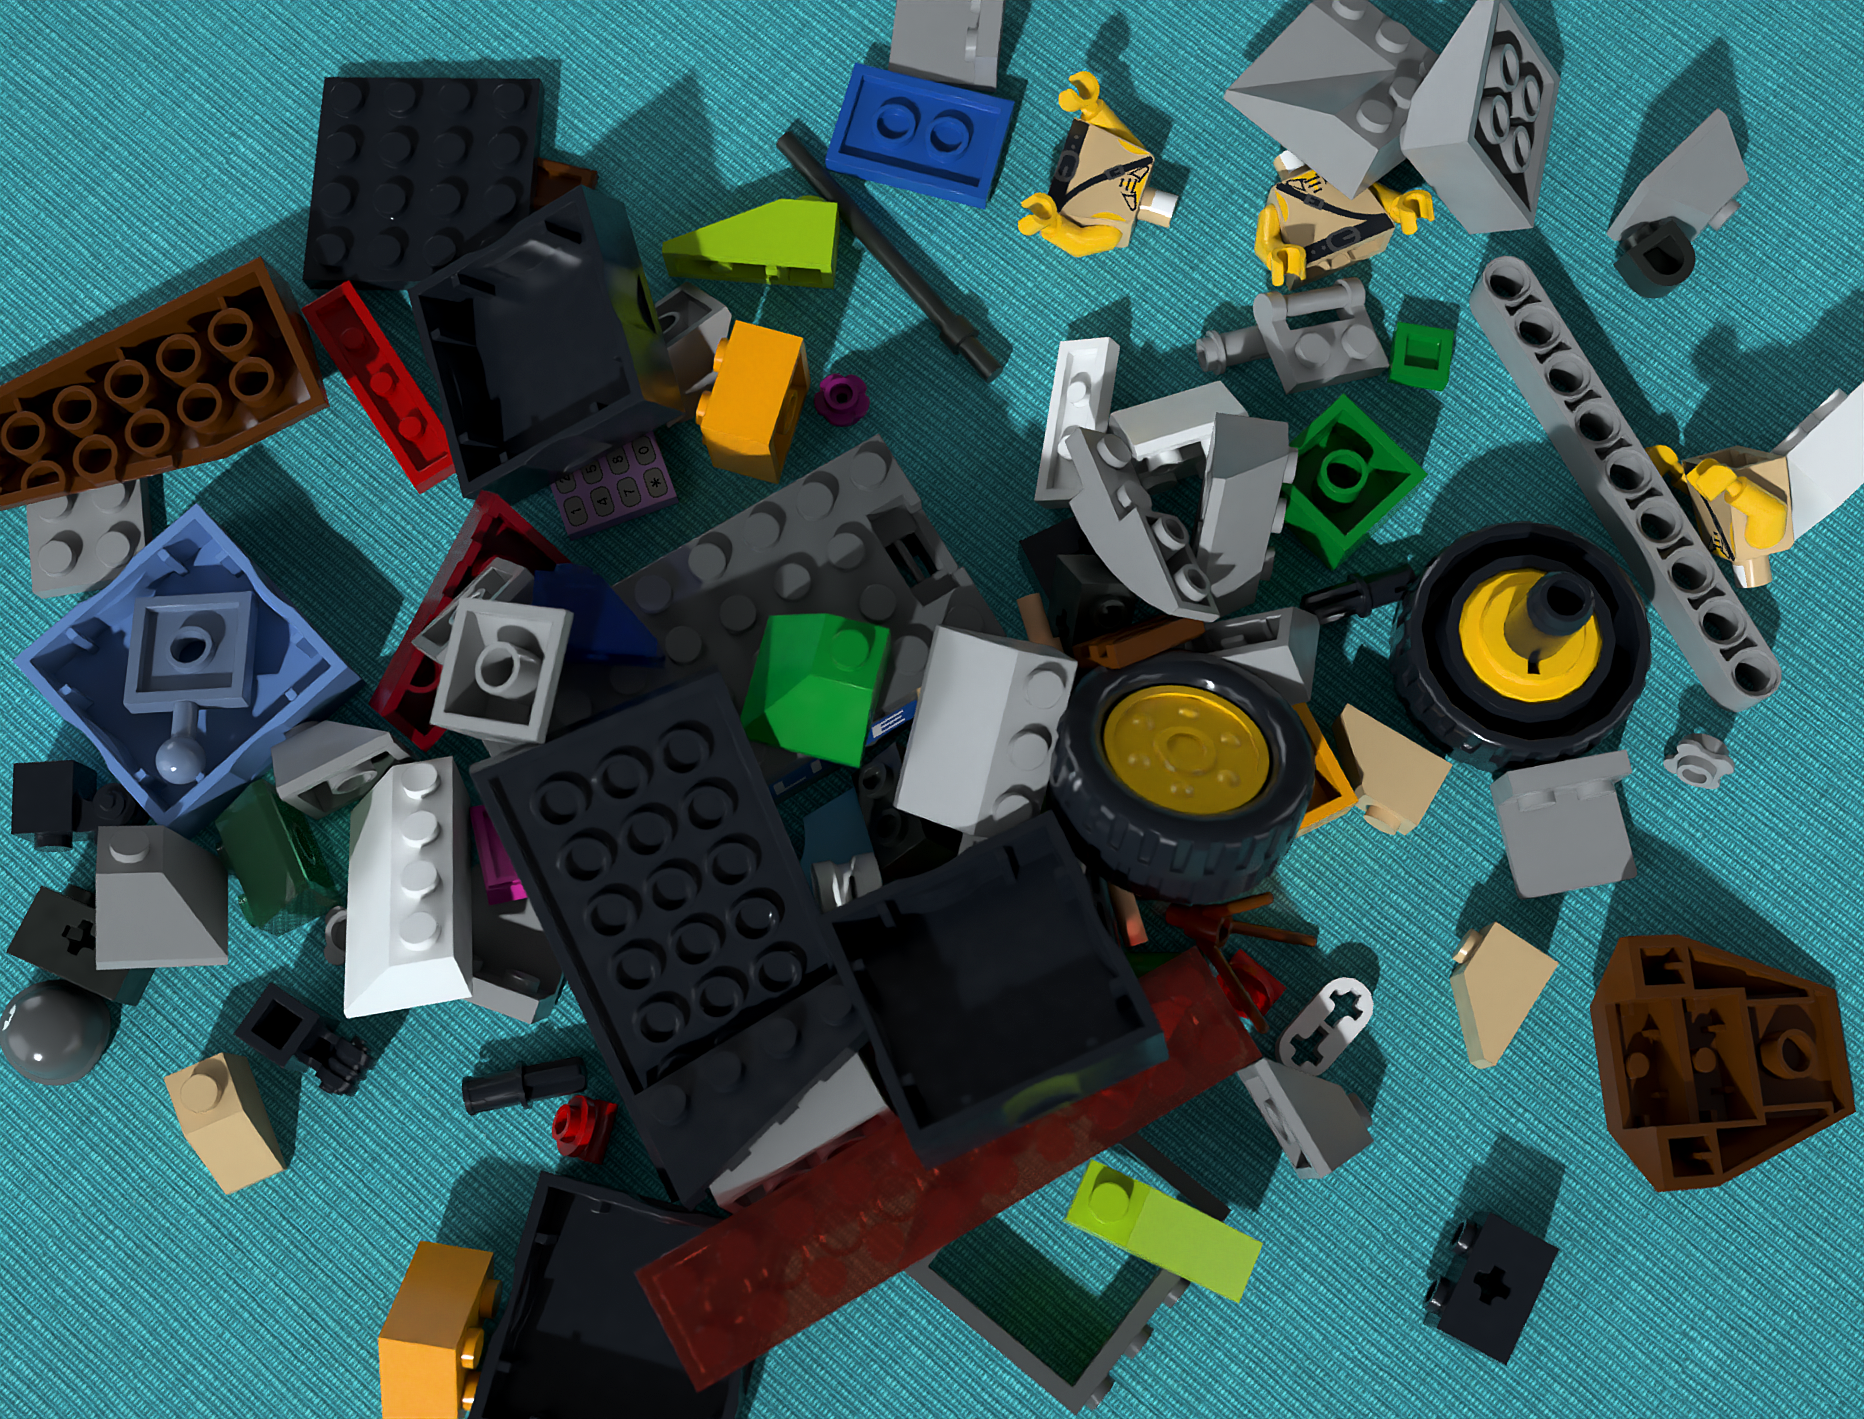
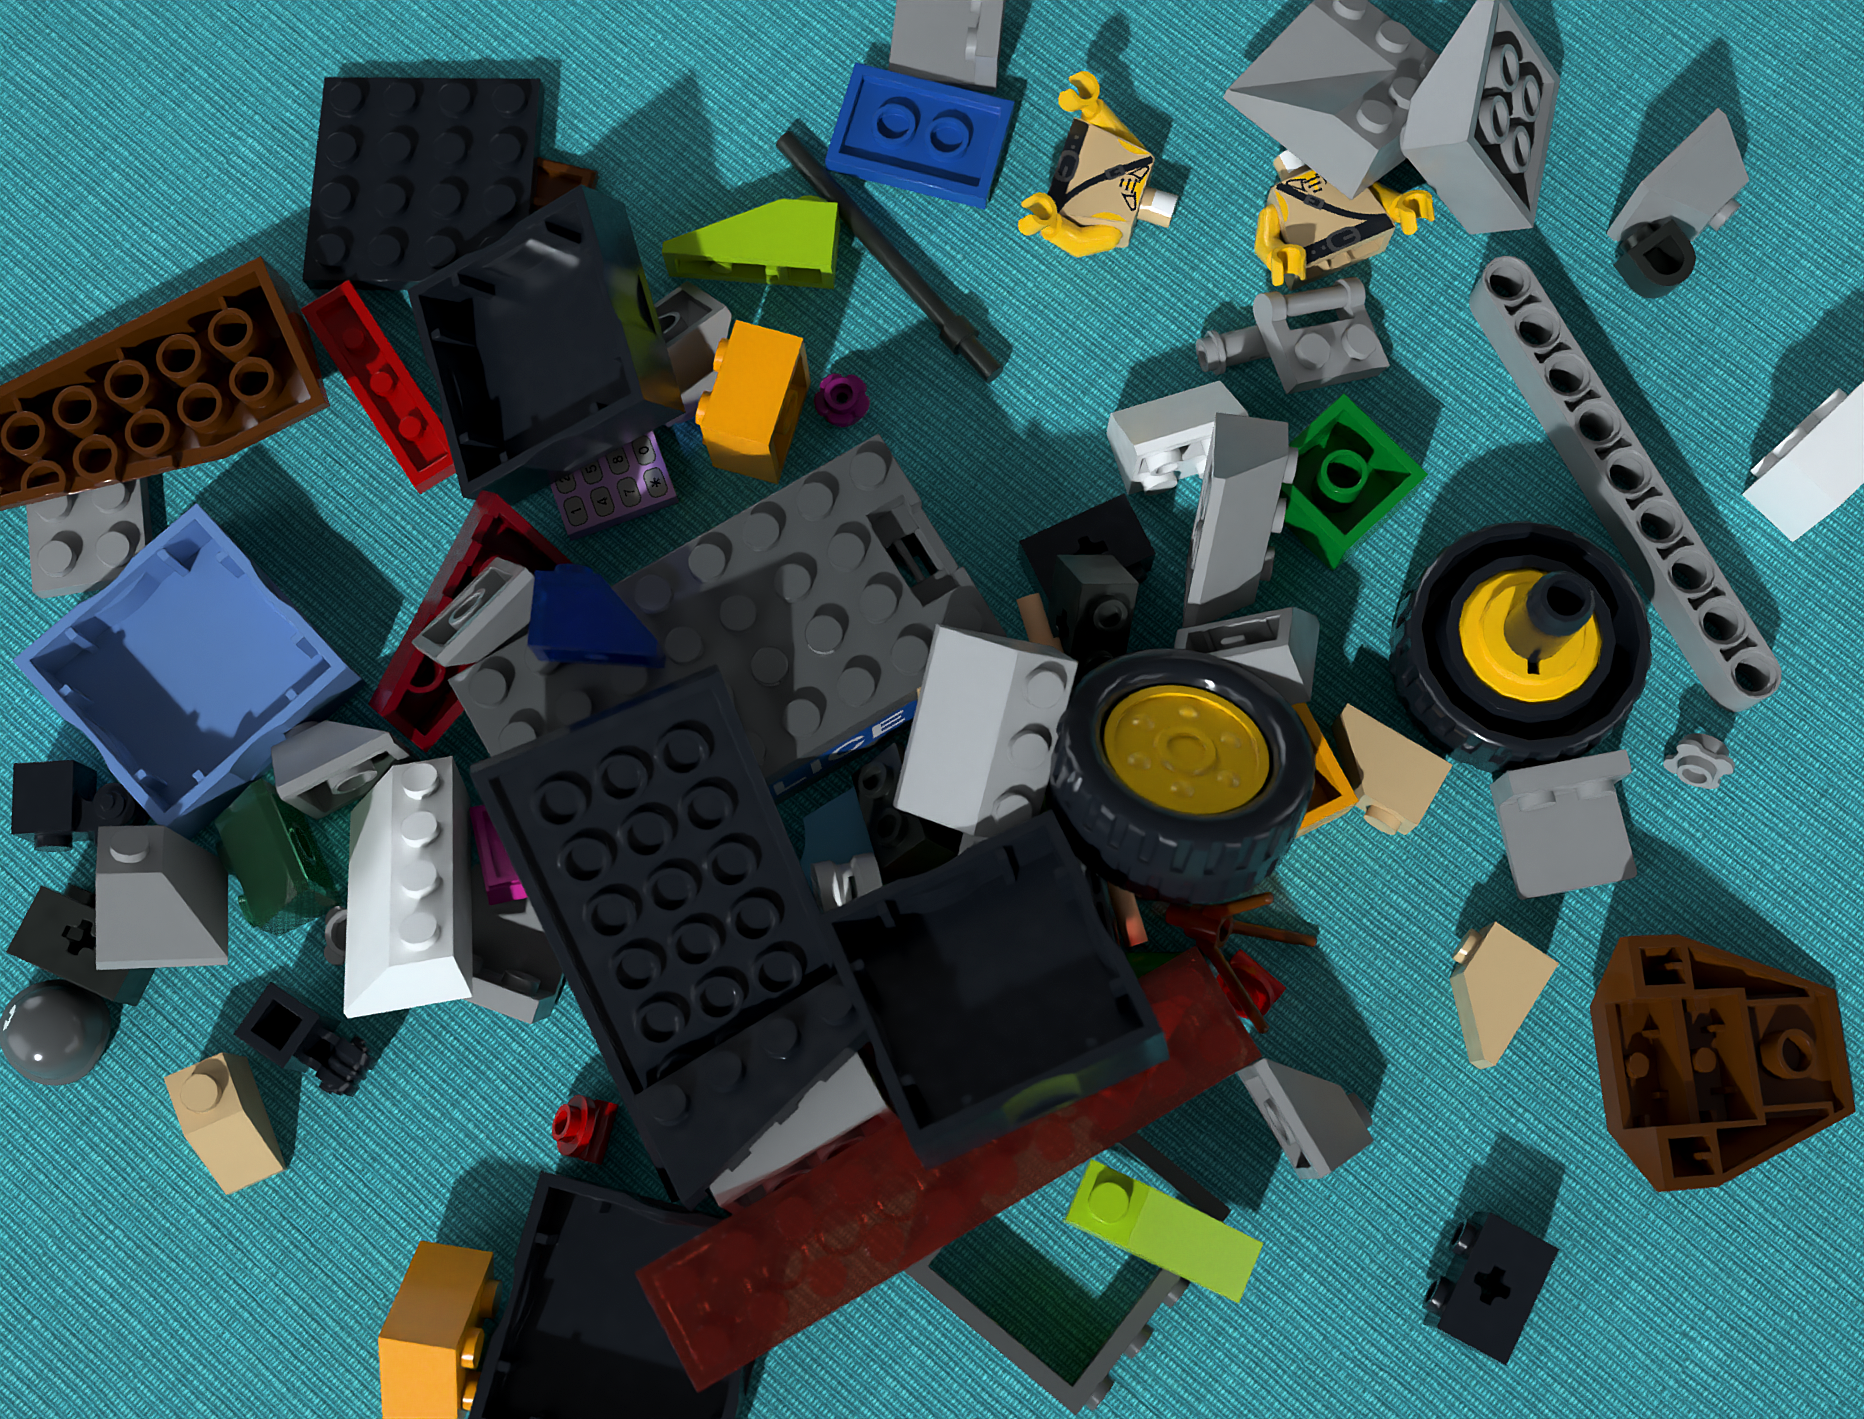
sand blue plate [123,591,259,784] -> none
light grey slope [430,597,574,745] -> none
black axle [462,1056,588,1116] -> none
green slope [740,613,892,768] -> none
white plate [1034,337,1120,509] -> none
light grey slope [1065,427,1220,623] -> none
reddish brown tile [1072,613,1205,669] -> none
white beam [1275,977,1374,1076] -> none
black axle [1299,562,1416,625] -> none
green plate [1387,322,1454,392] -> none
torso [1645,445,1794,588] -> none

